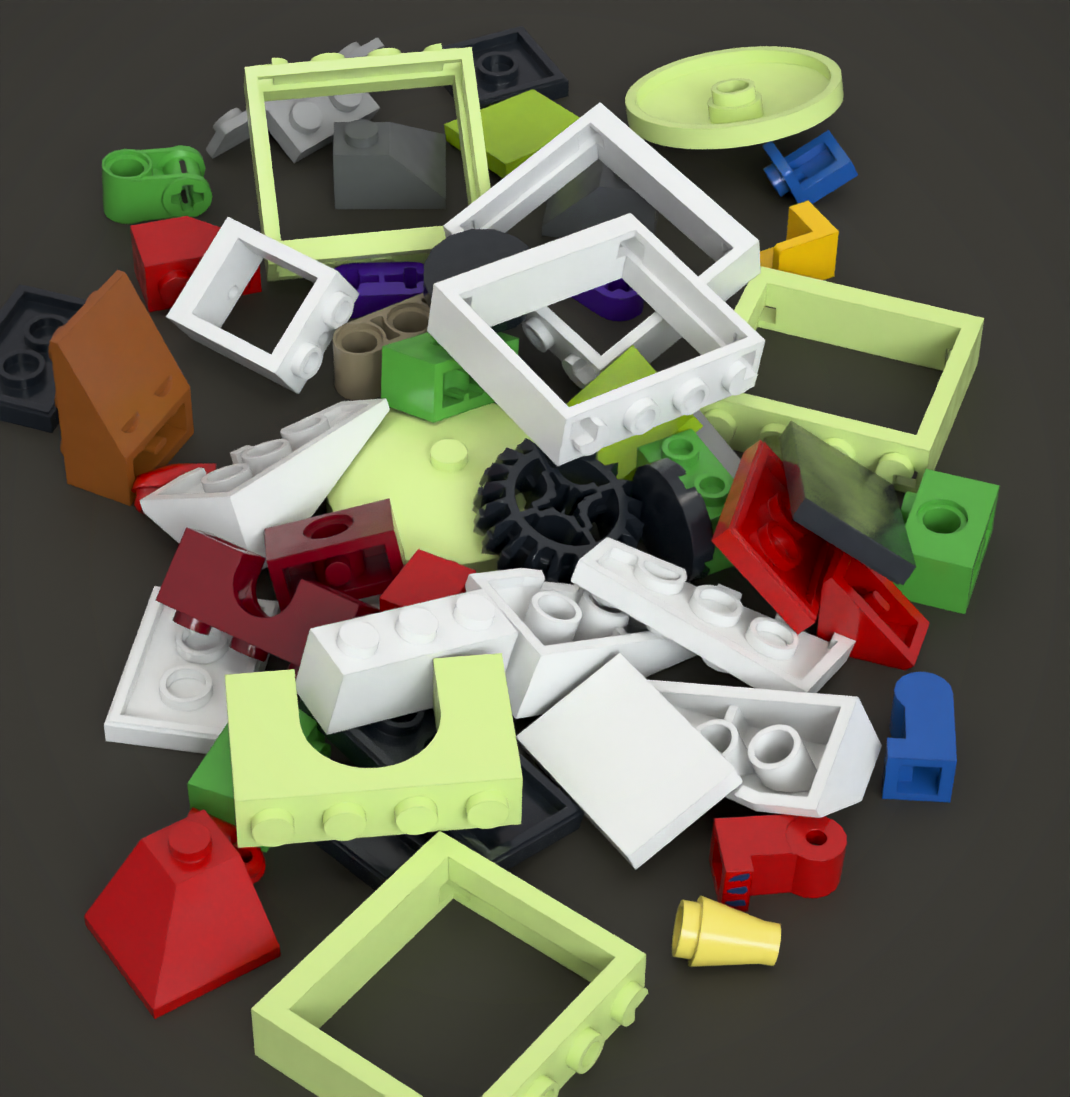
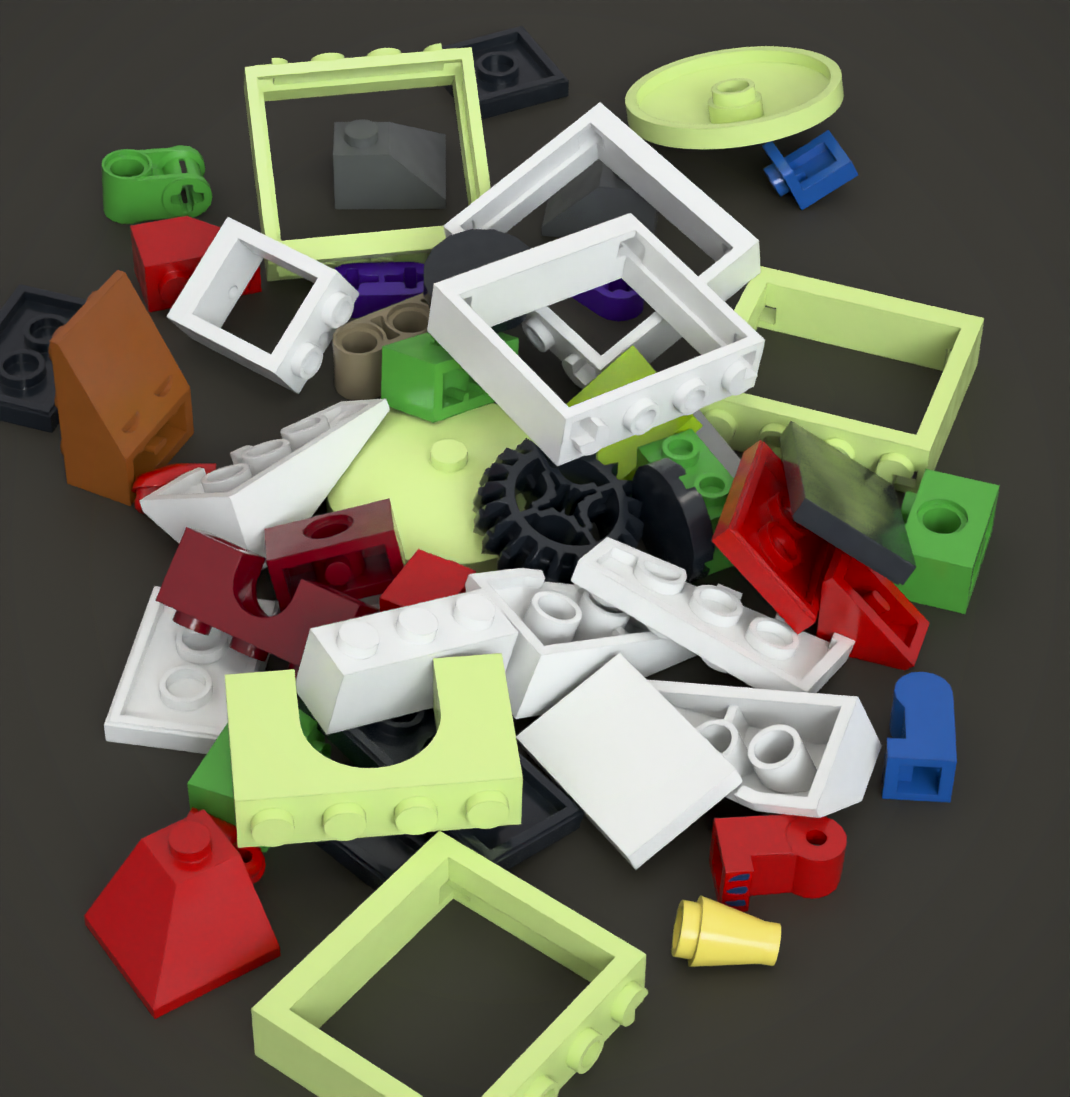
light grey bracket [205,37,385,163] -> none
lime tile [444,89,580,178] -> none
yellow panel [760,200,839,280] -> none

